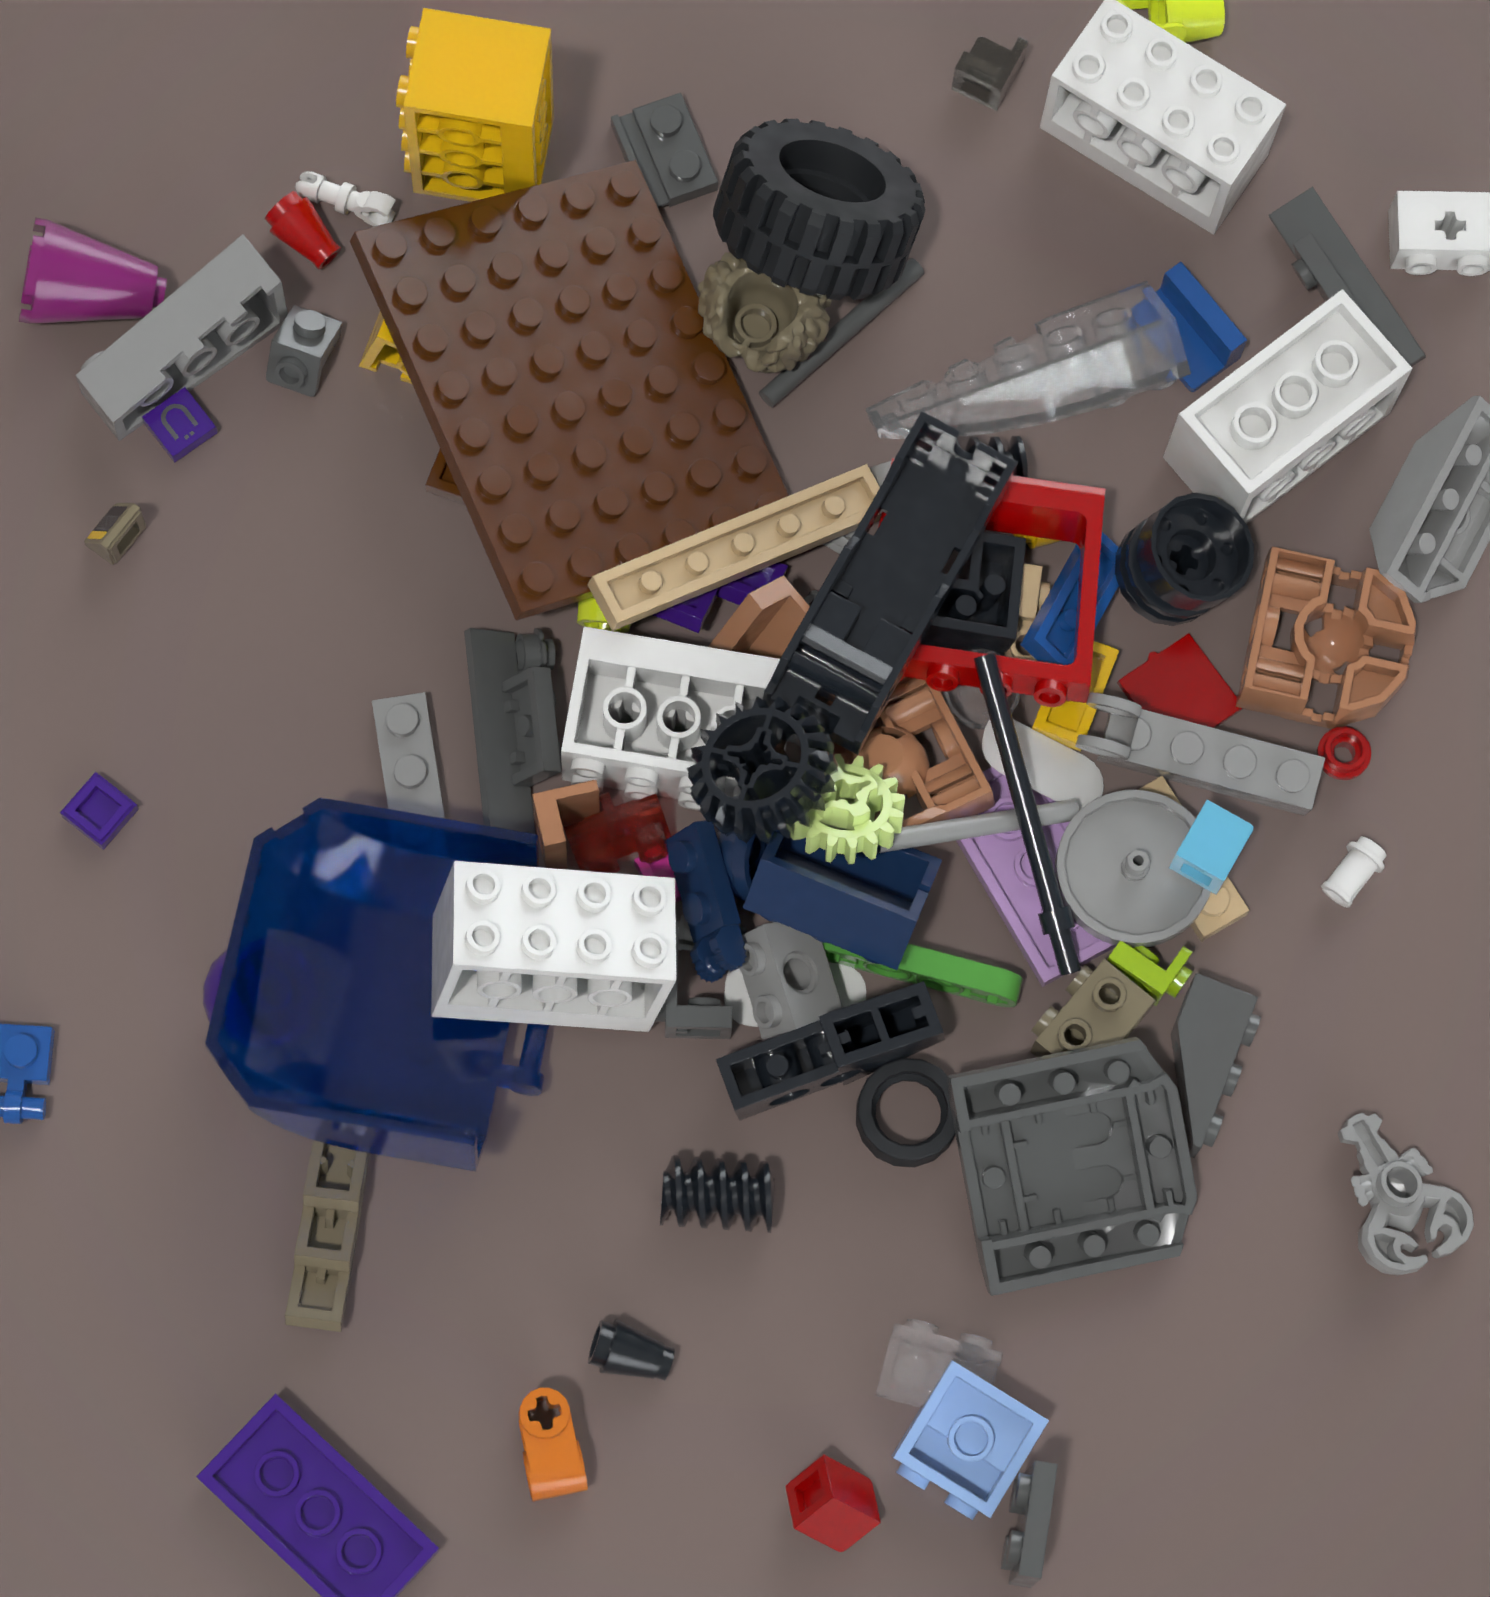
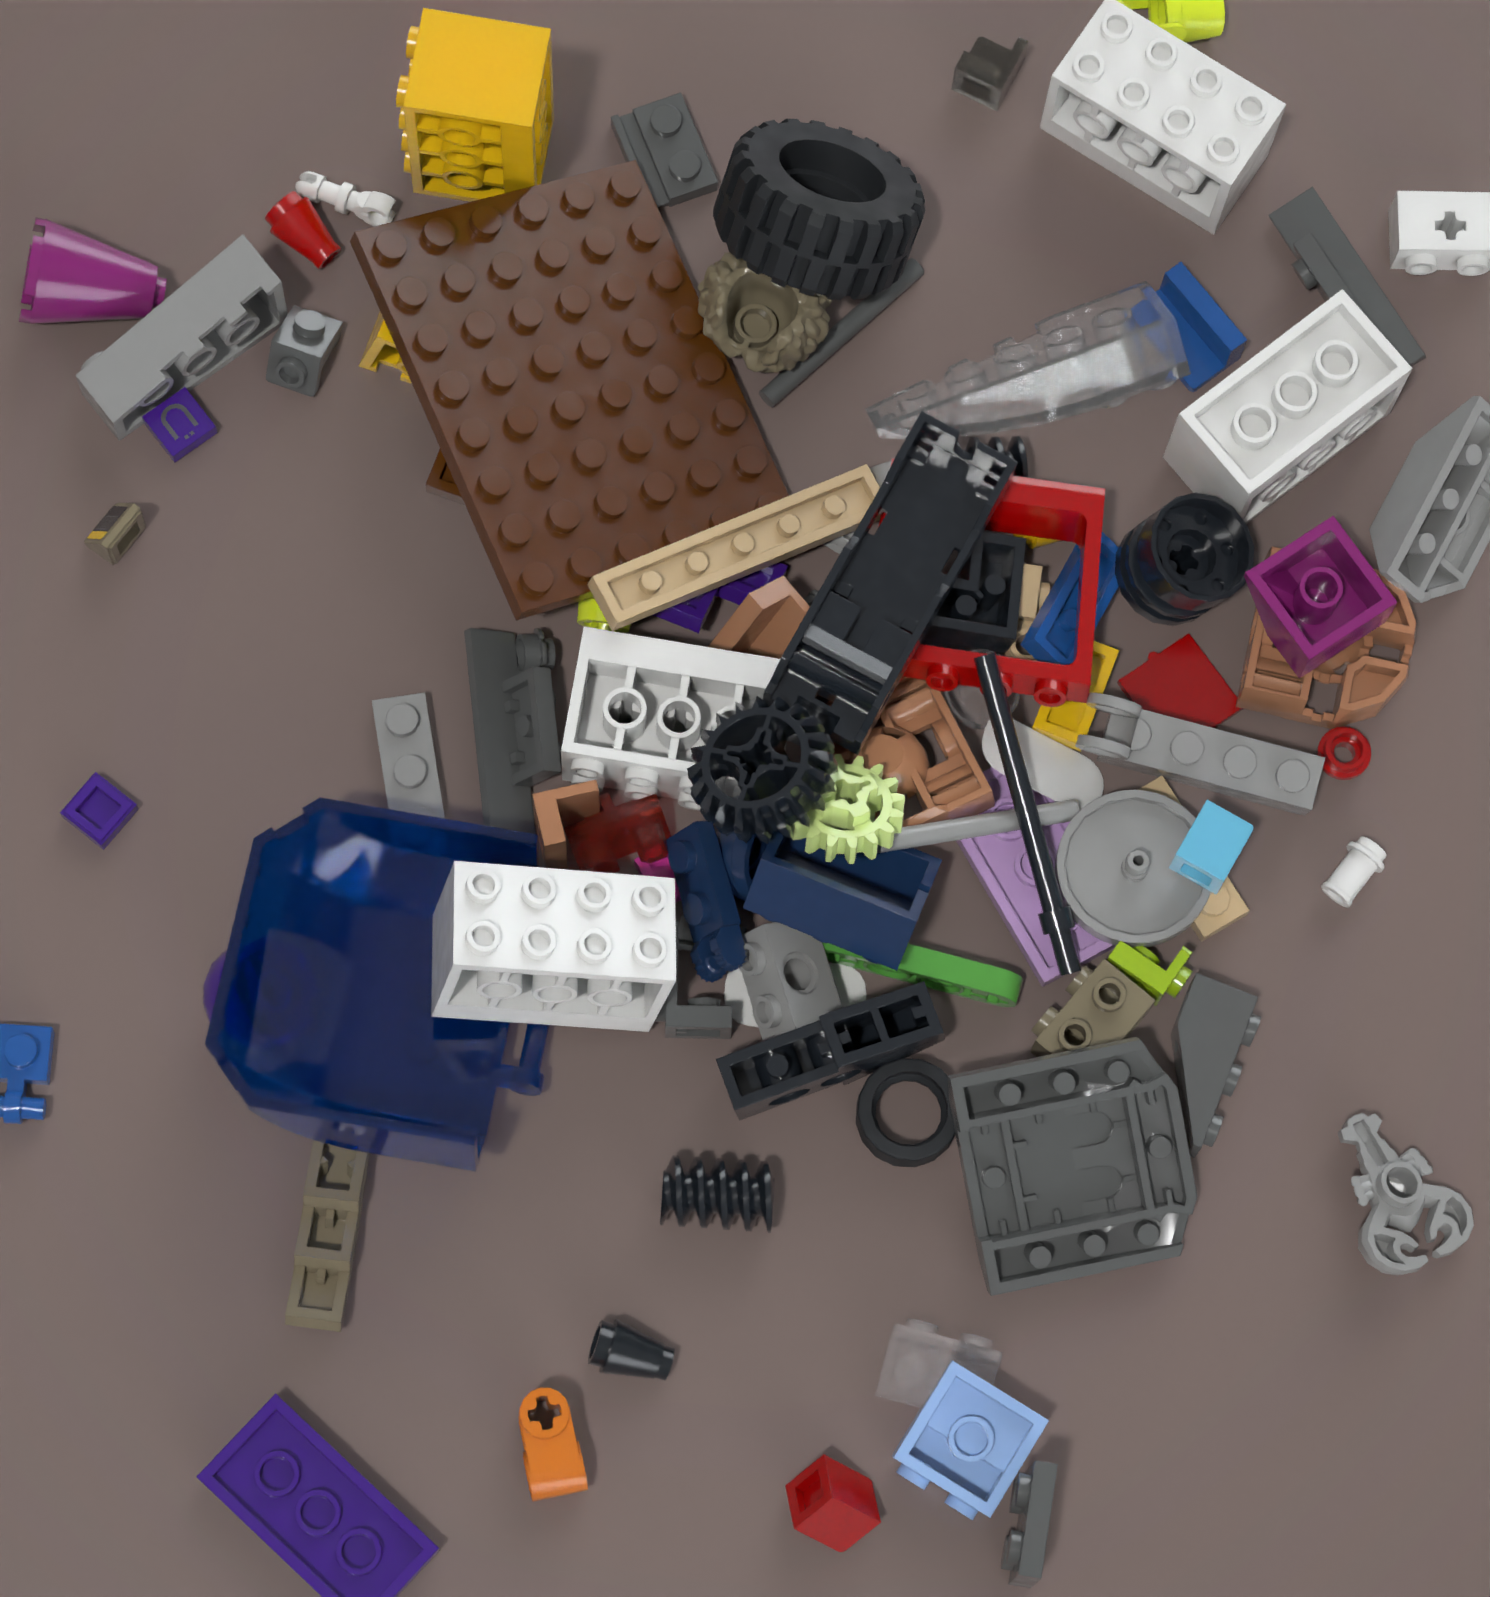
none -> magenta slope [1244,516,1397,679]

